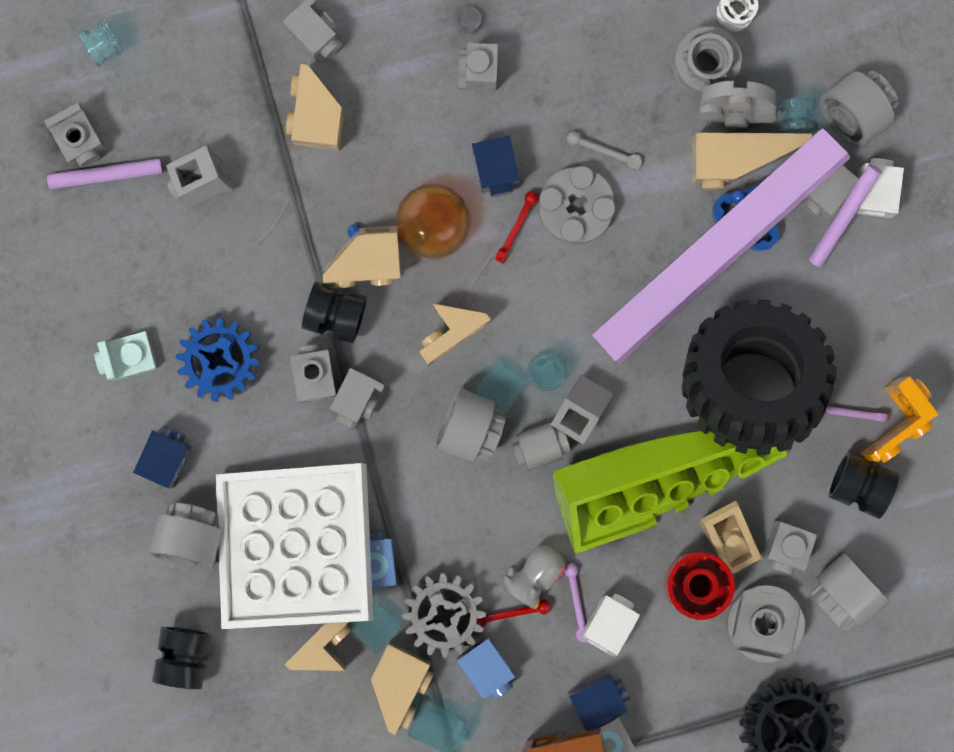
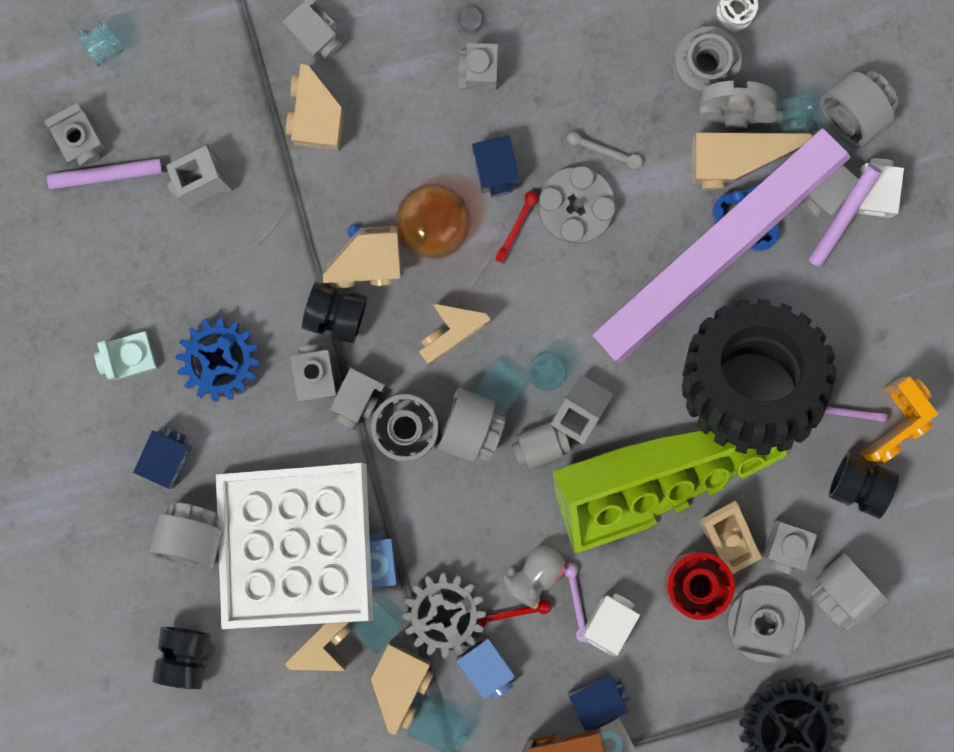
none -> light grey piece [371,394,439,461]

